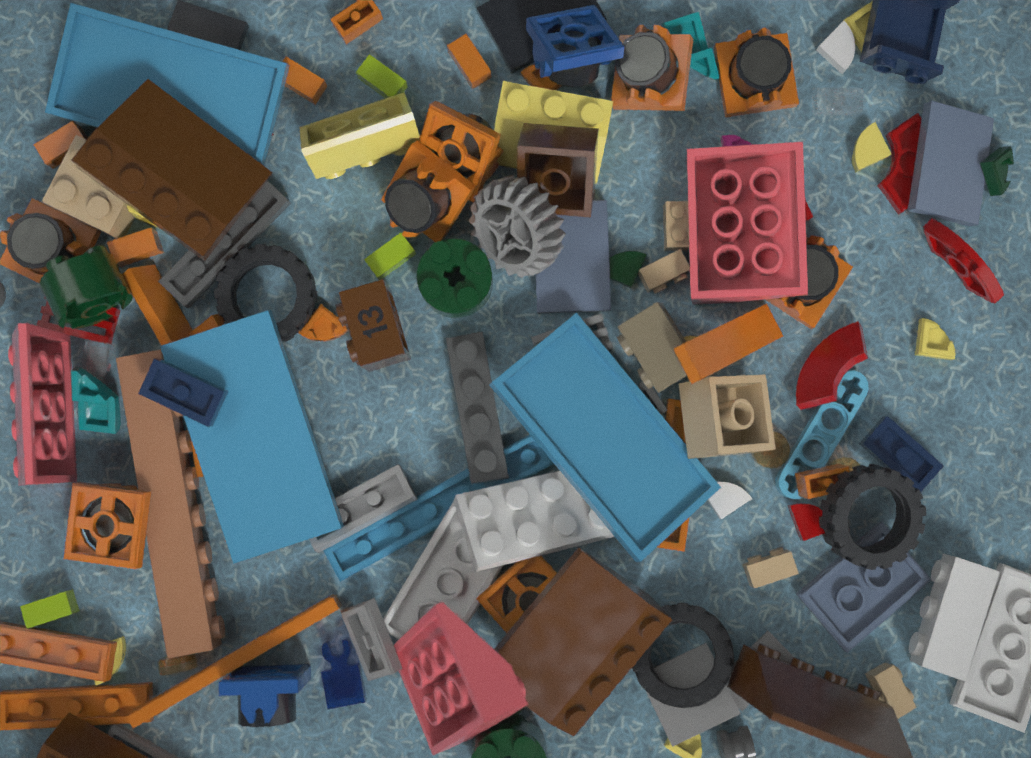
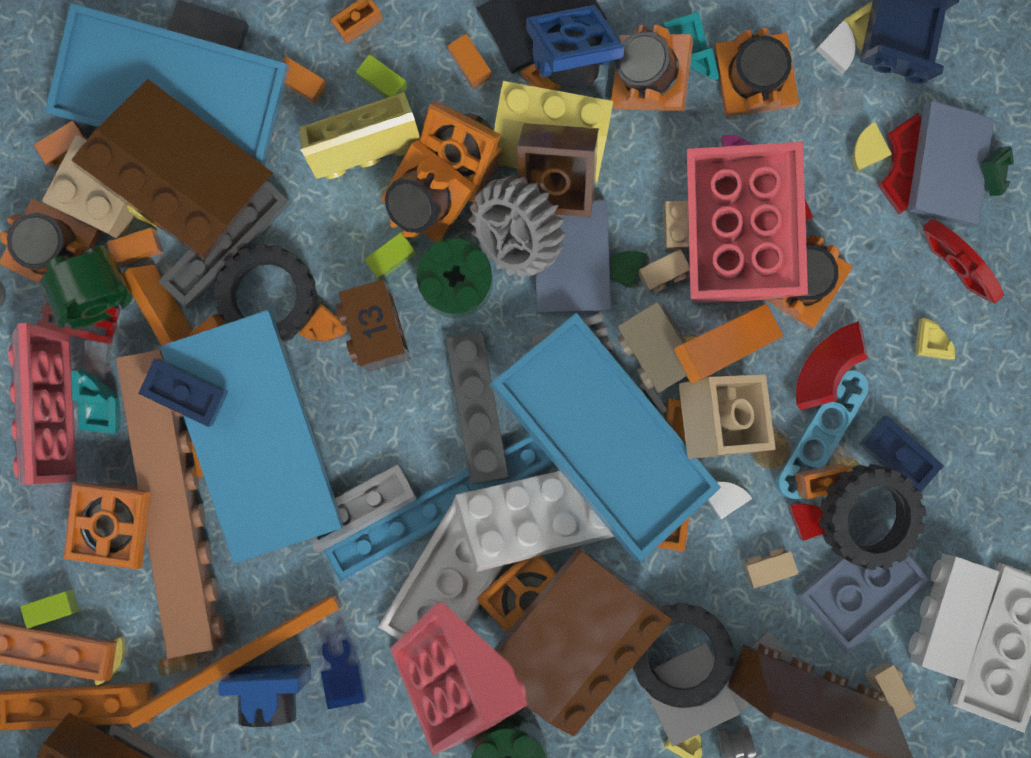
light grey tile [340,598,402,681] -> none

